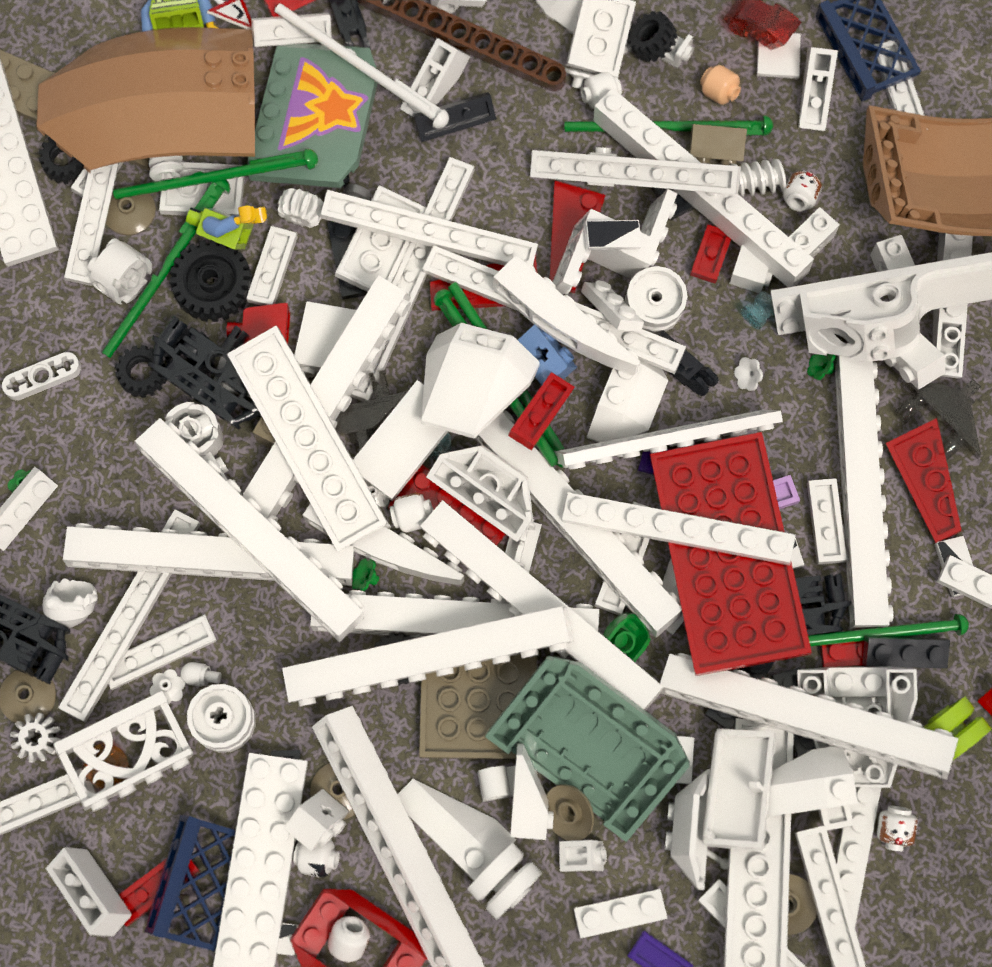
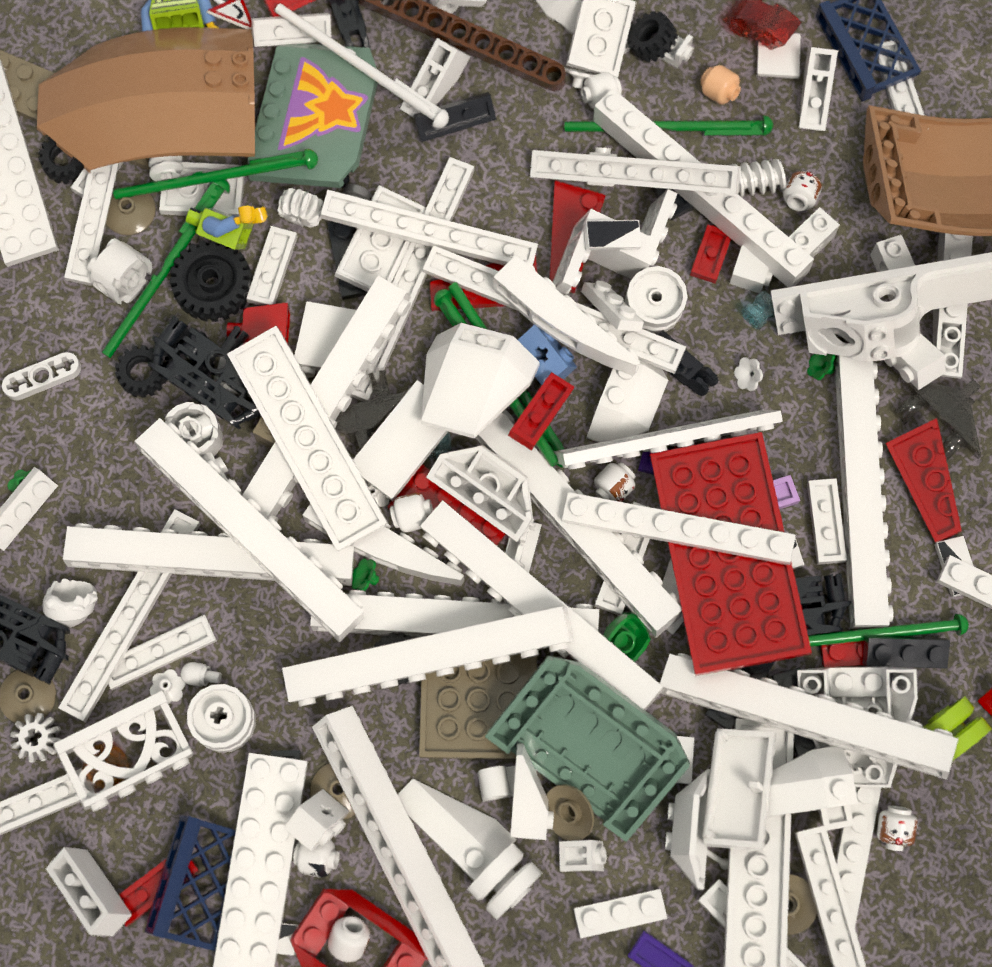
dark tan brick [689,124,747,165] -> none
none -> white head [594,462,636,502]

